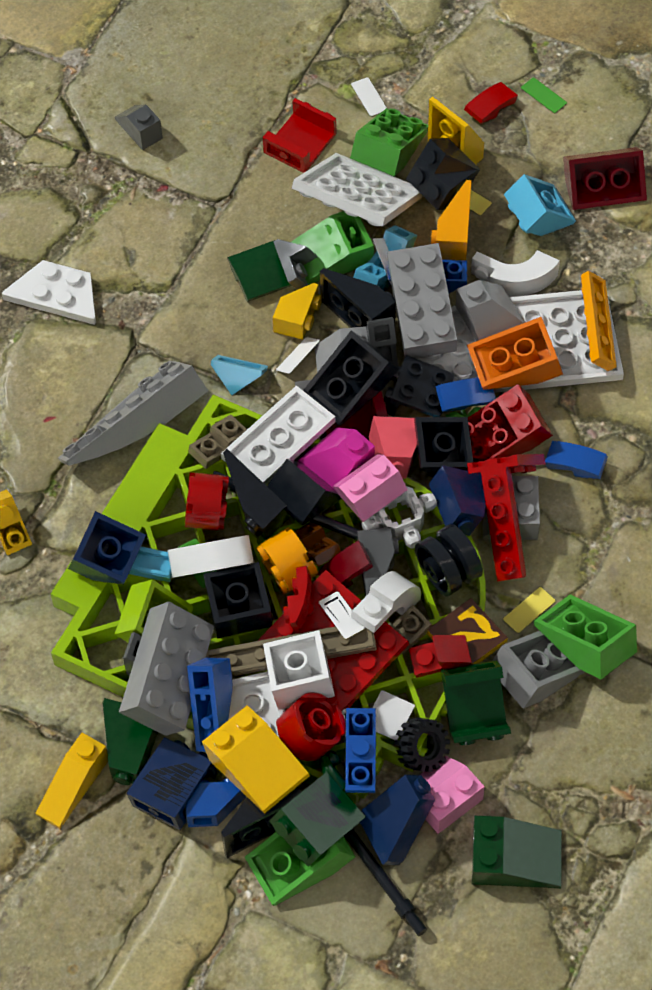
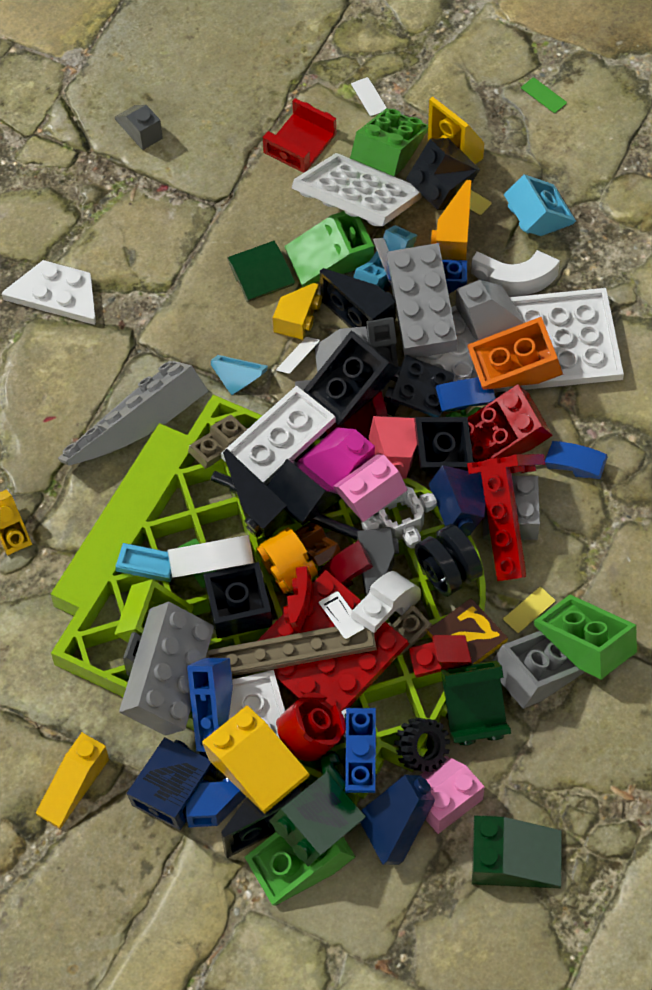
dark blue slope [68,511,146,585] -> none
dark green slope [103,698,158,786] -> none
red brick [185,472,229,530] -> none
white slope [263,630,335,710] -> none
dark grey slope [273,239,317,290] -> none
black bar [344,829,427,936] -> none
white sticker [372,691,415,740] -> none
red slope [464,82,518,124] -> none
dark red slope [563,147,647,210] -> none
light orange plate [581,270,617,371] -> none

